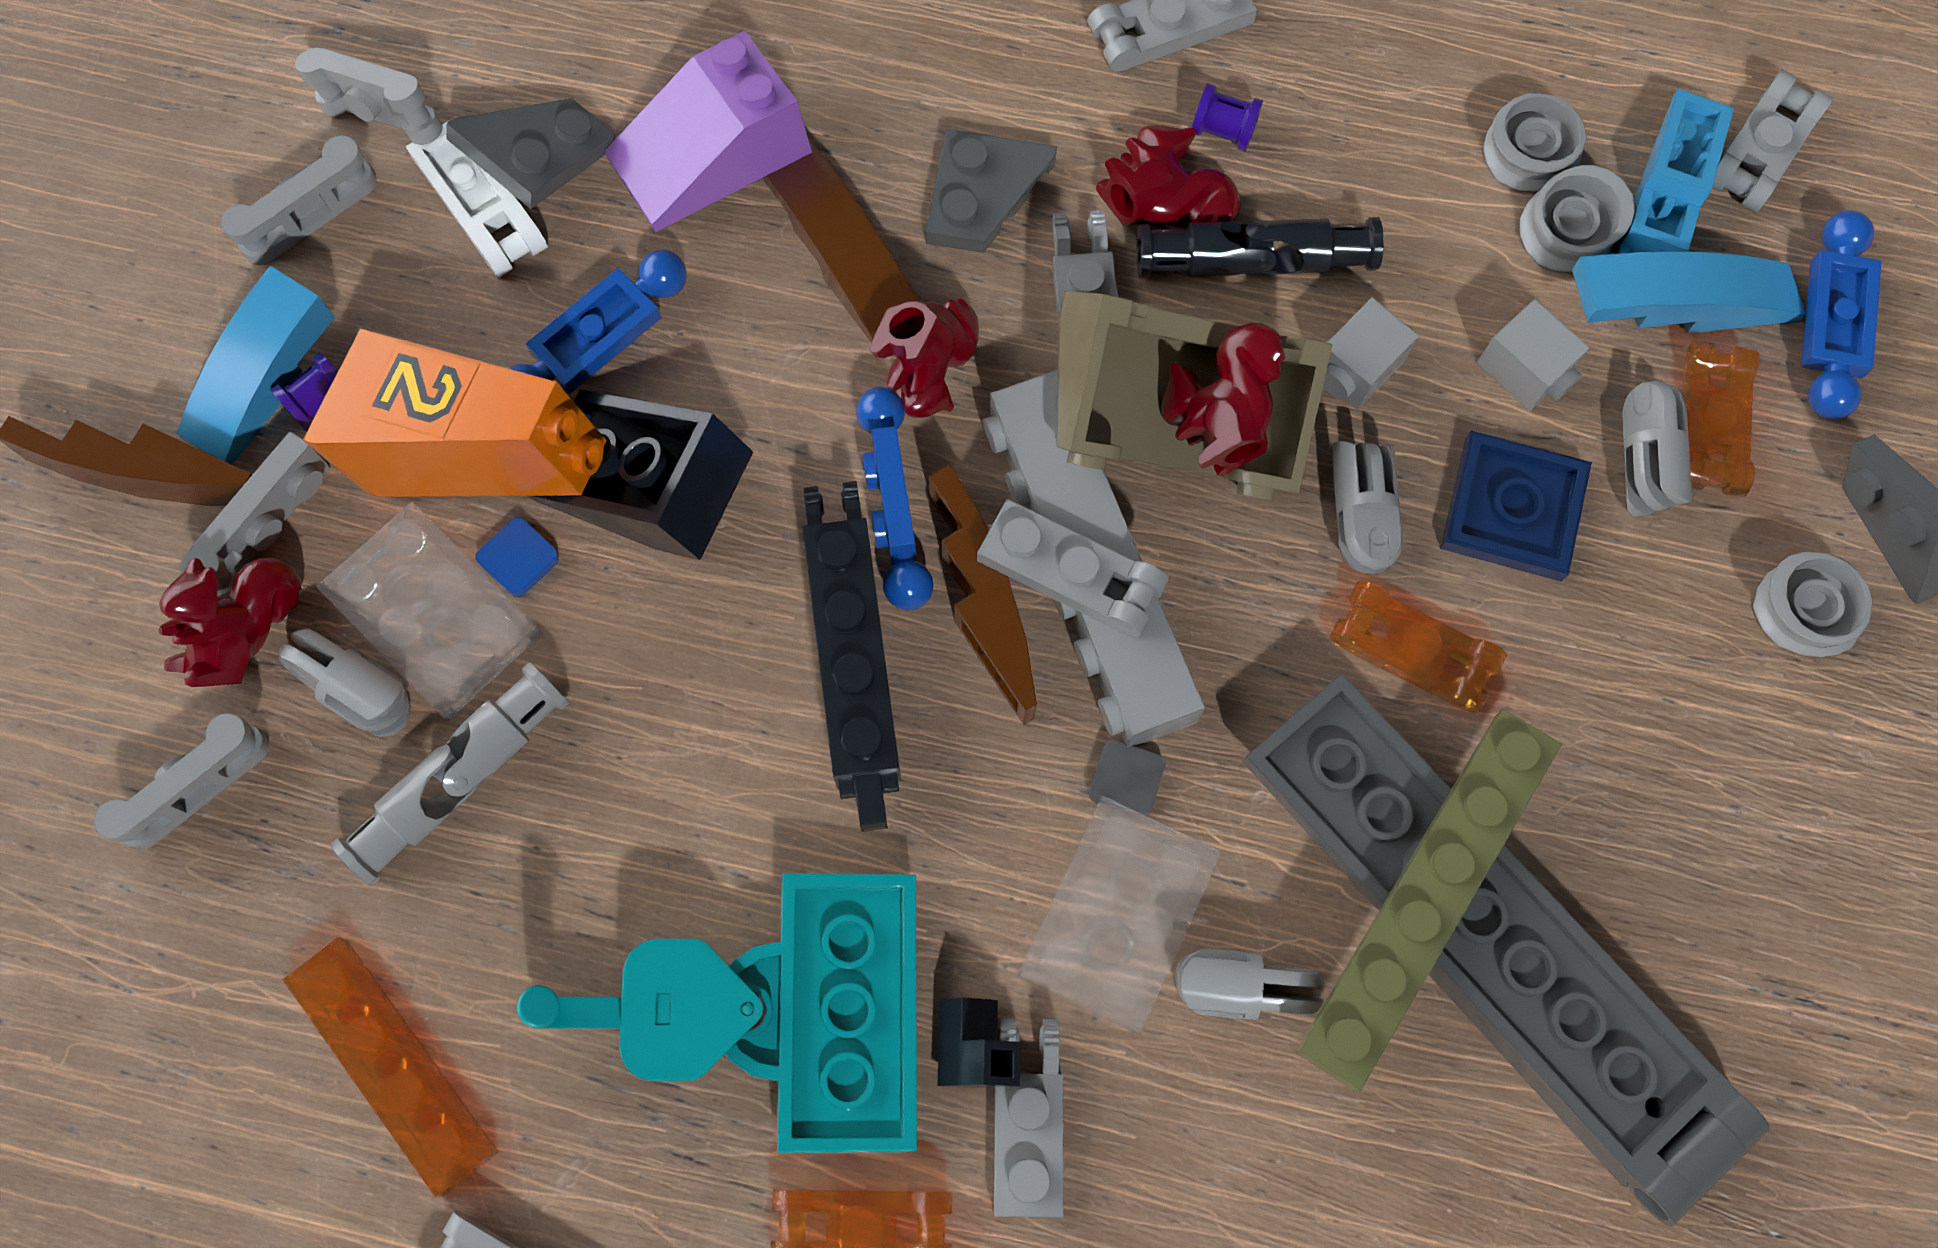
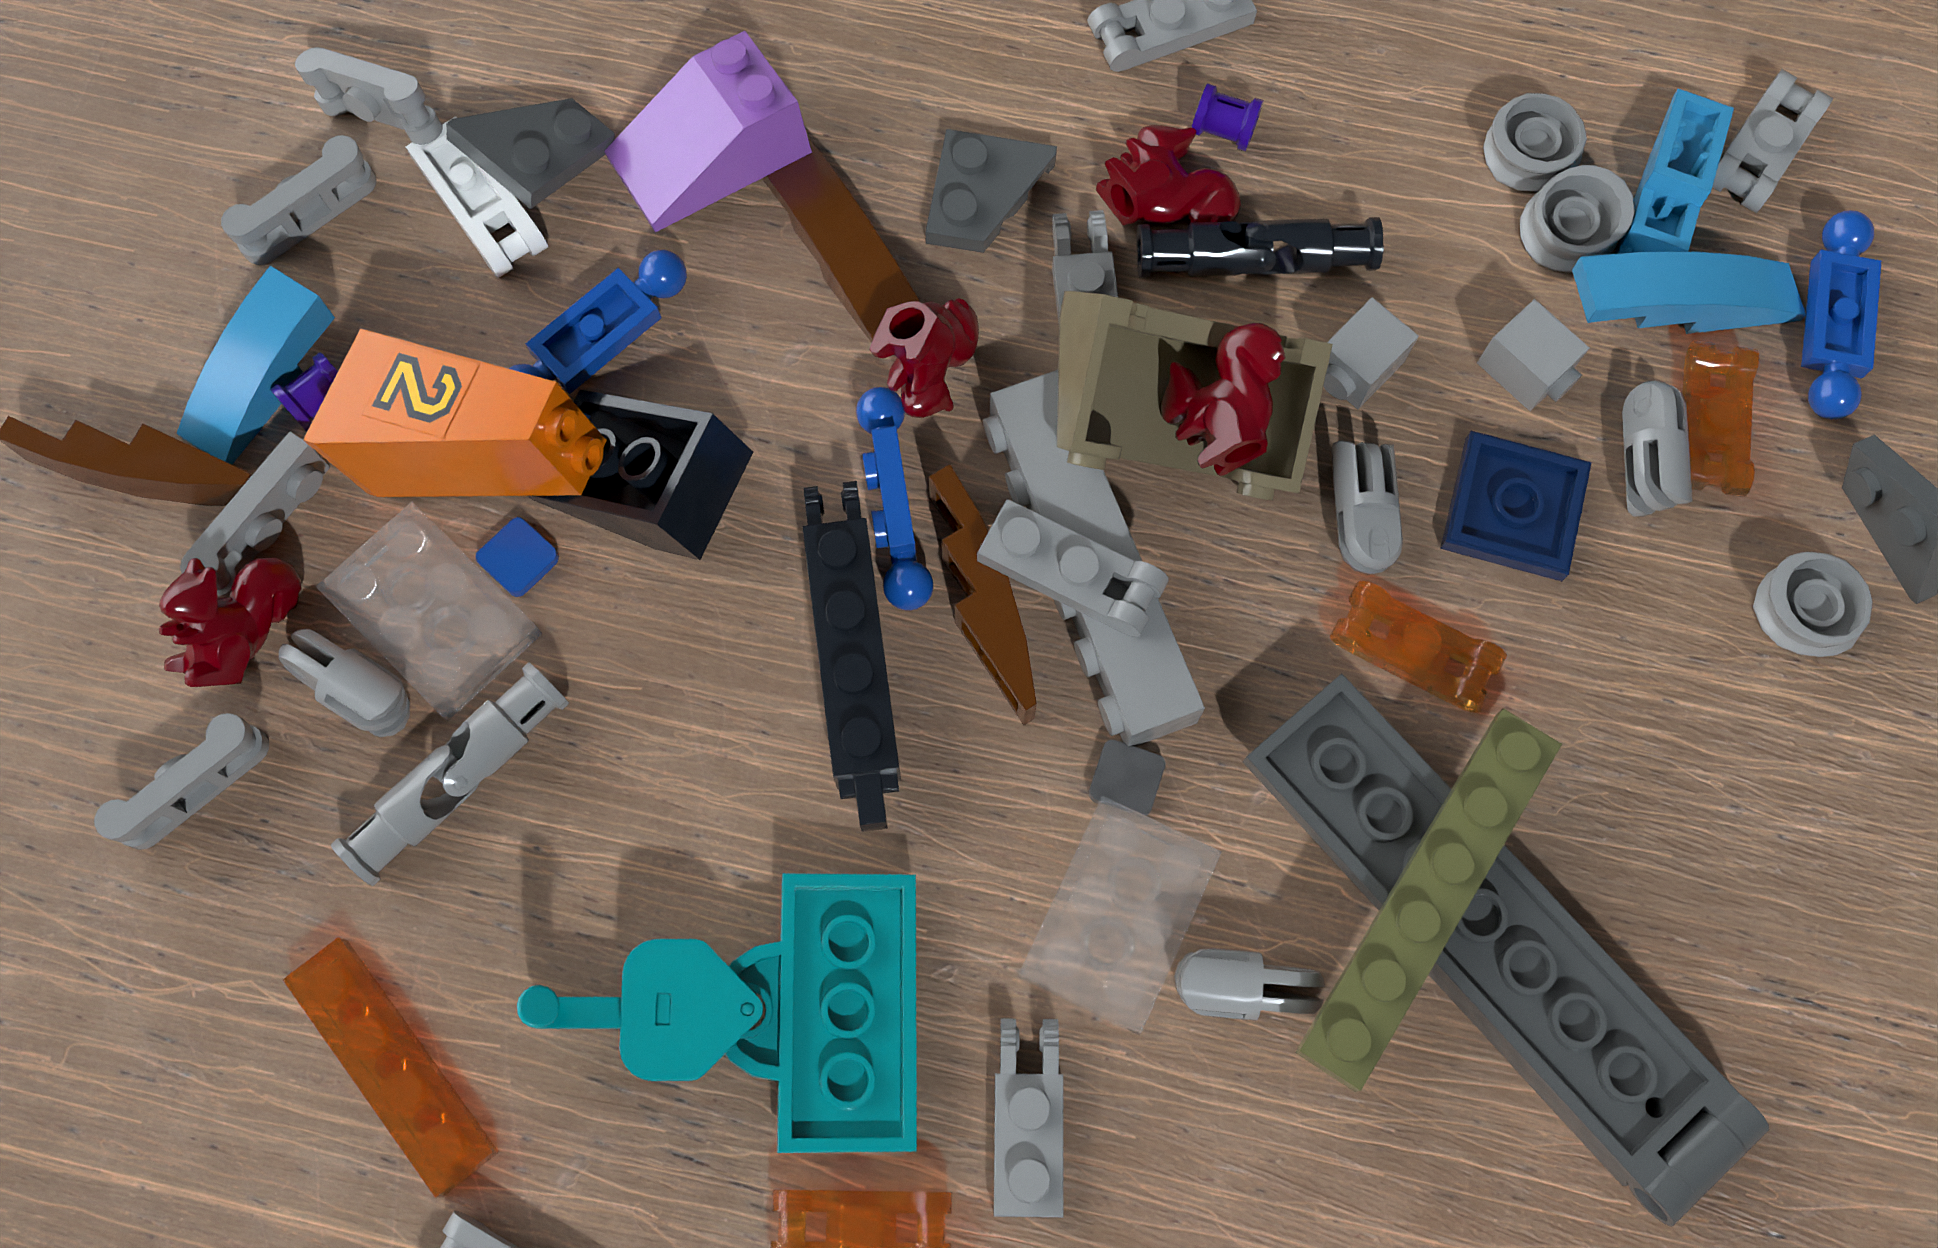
black piece [937,997,1021,1088] -> none

